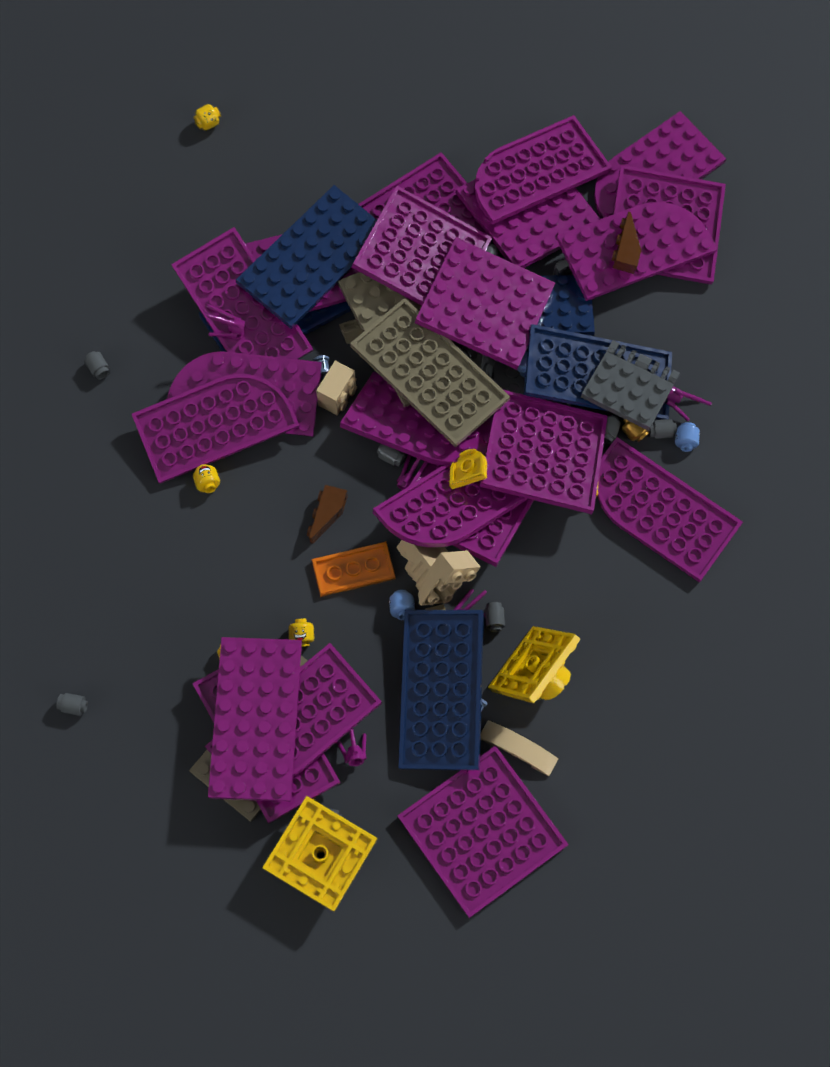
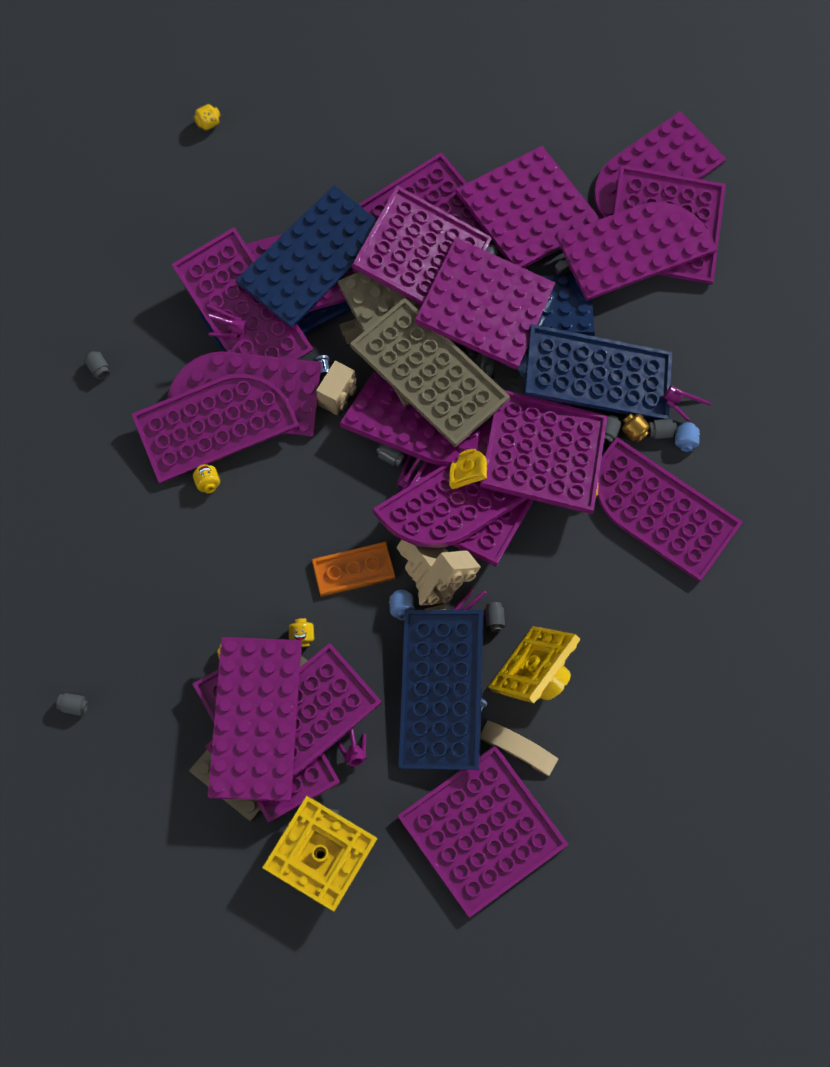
reddish brown slope [307,485,348,544] -> none
magenta plate [475,115,612,225] -> none
dark grey hinge [581,340,680,431] -> none
reddish brown slope [611,212,641,274] -> none

